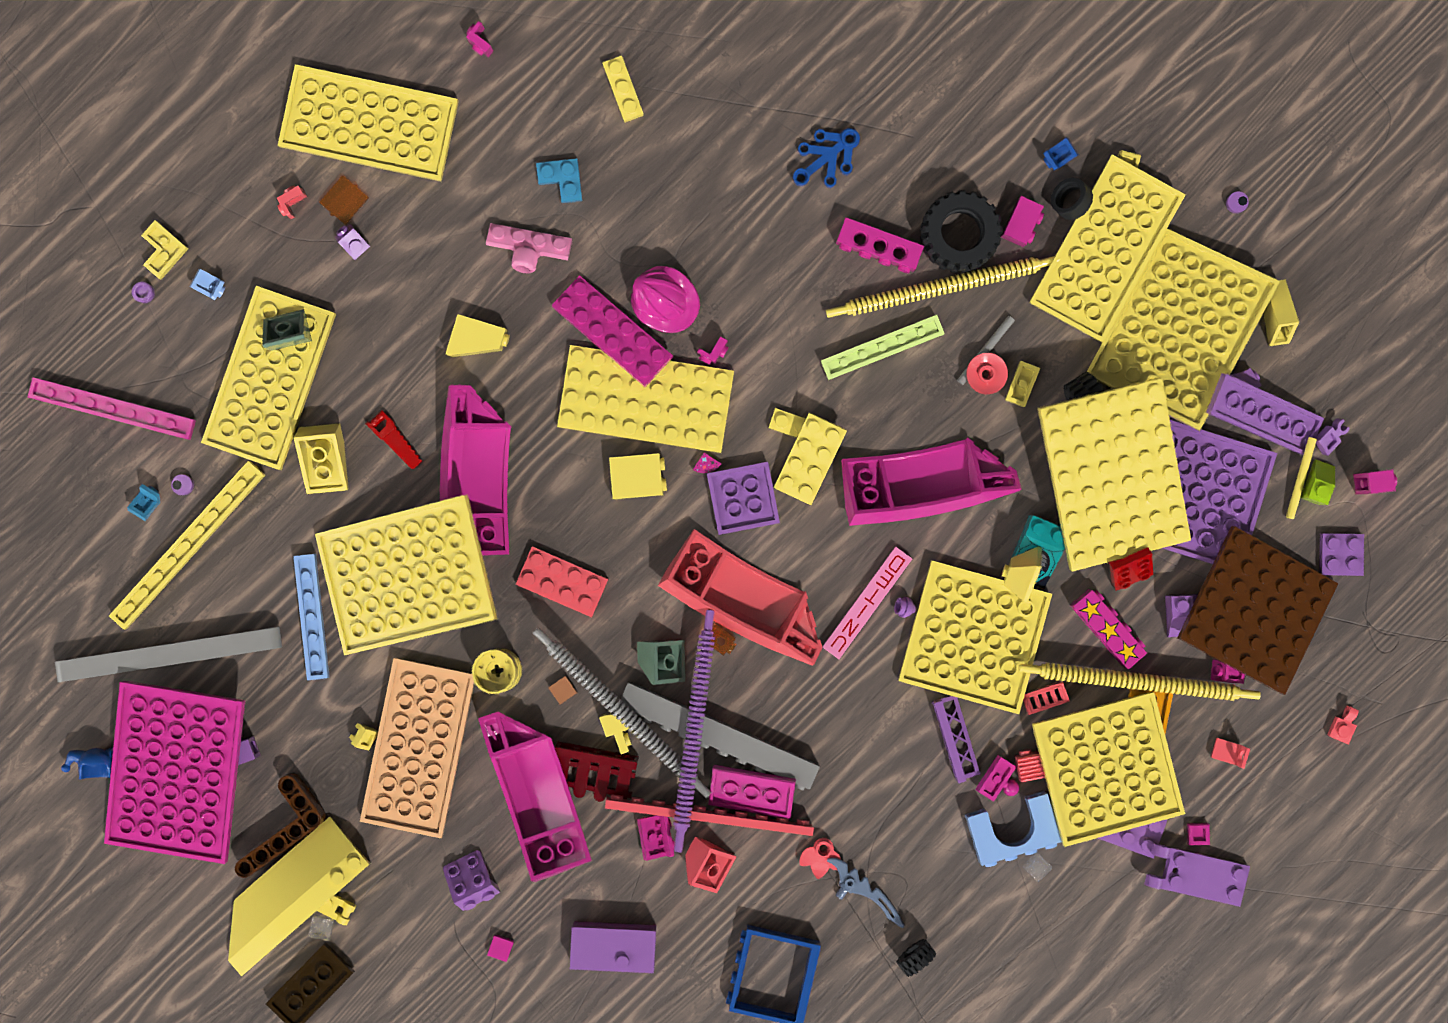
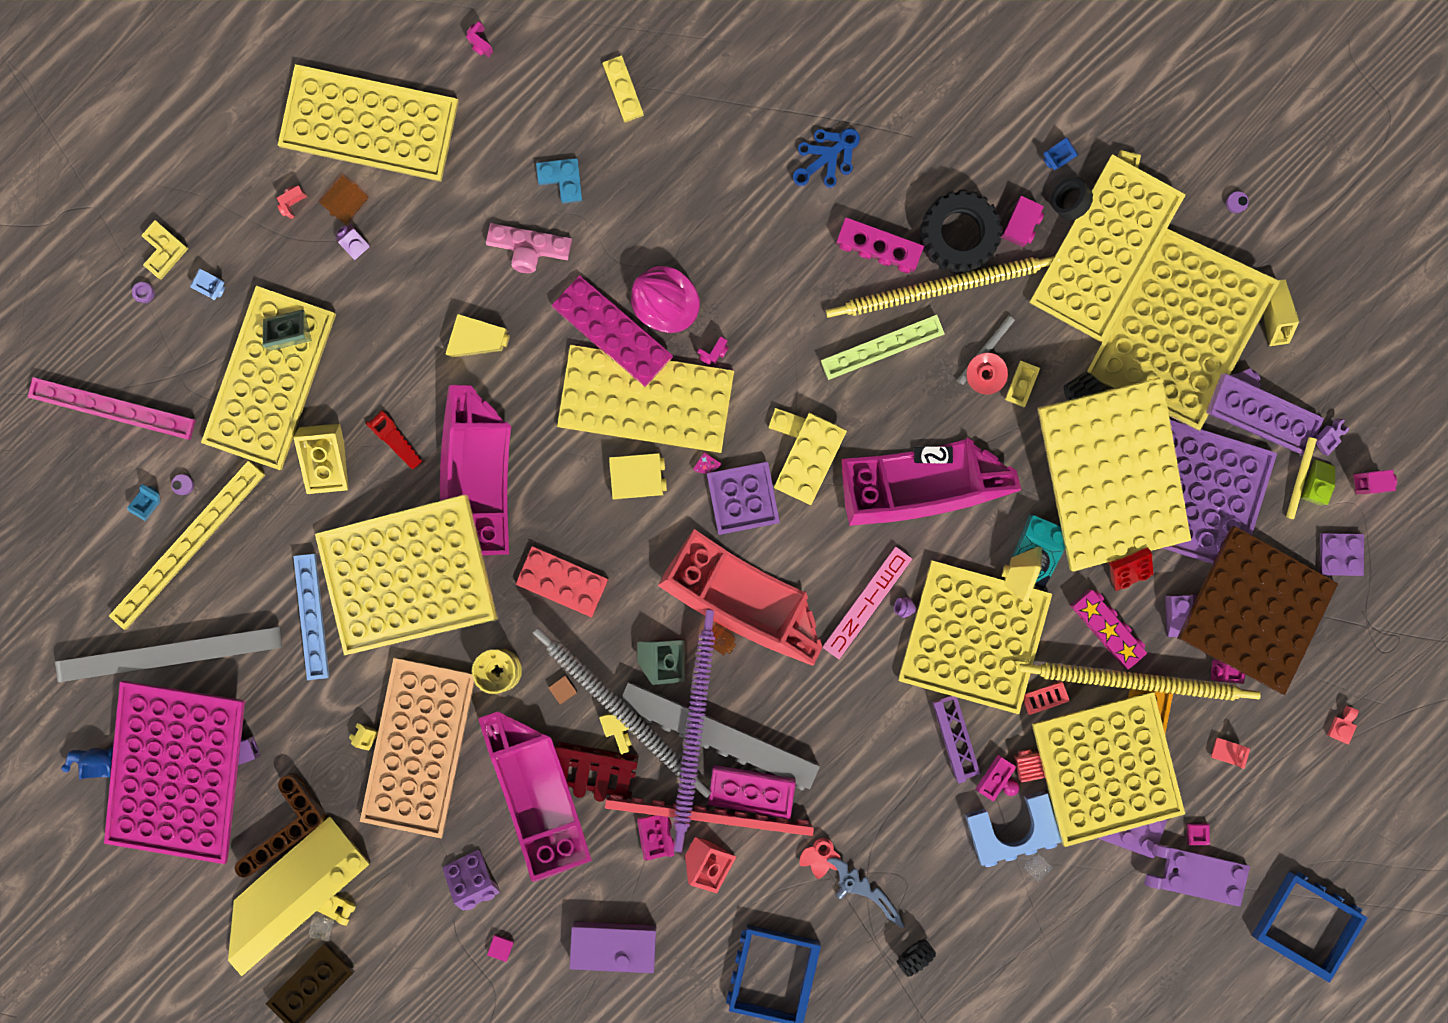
none -> sticker [914,447,953,463]
none -> blue window [1251,871,1368,983]

